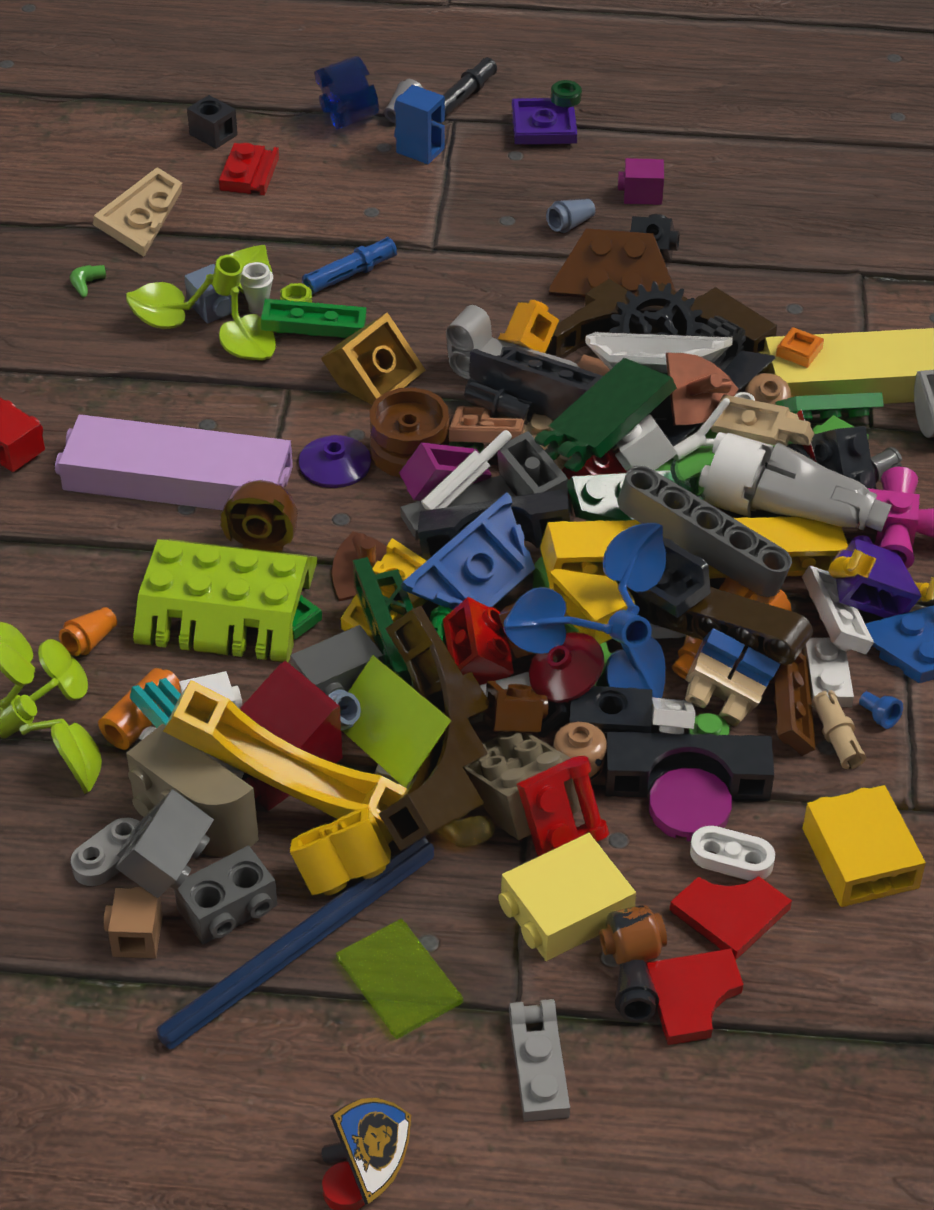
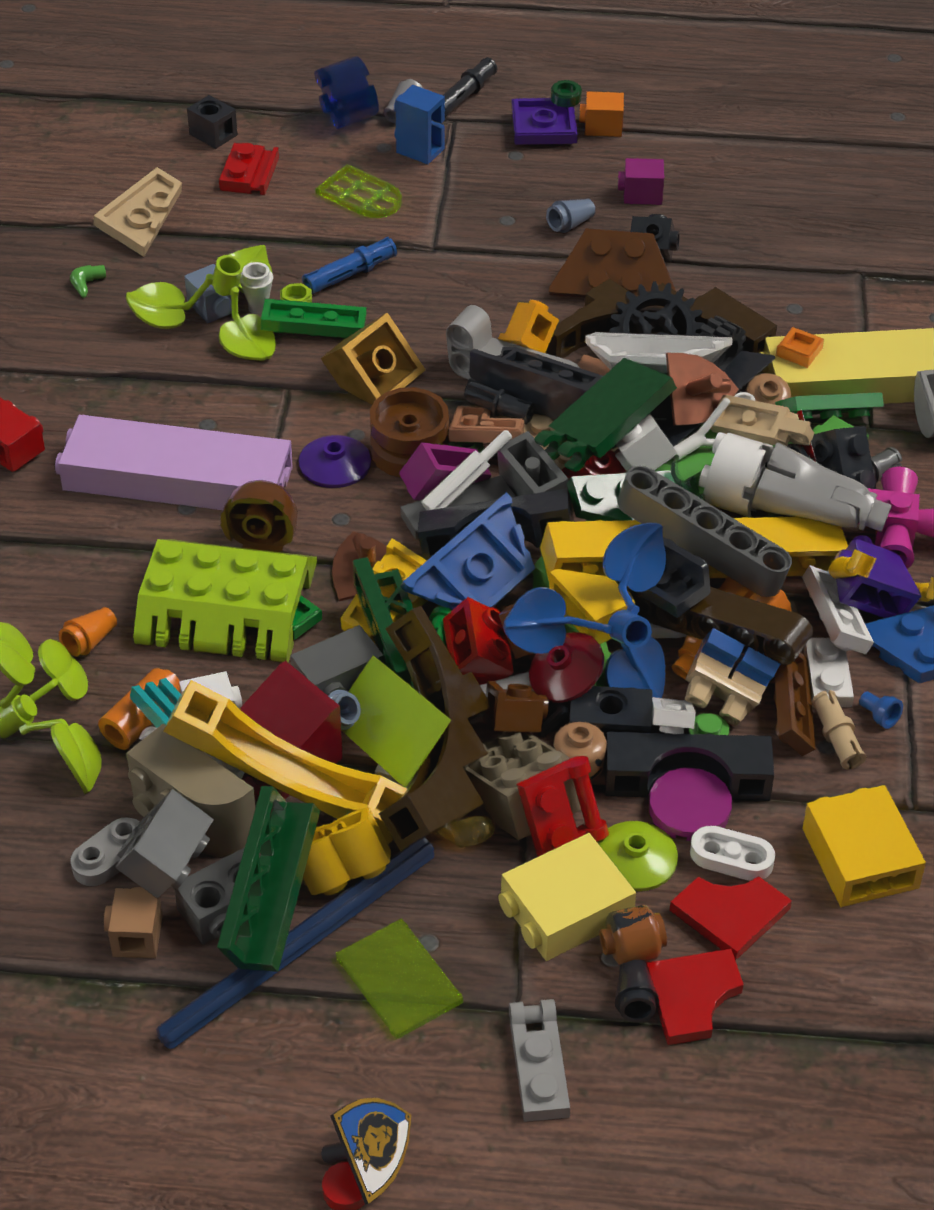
none -> dark green fence [217,786,320,972]
none -> clear neon green window [315,164,402,218]
none -> orange brick [579,91,624,137]
none -> lime dish [597,821,678,892]

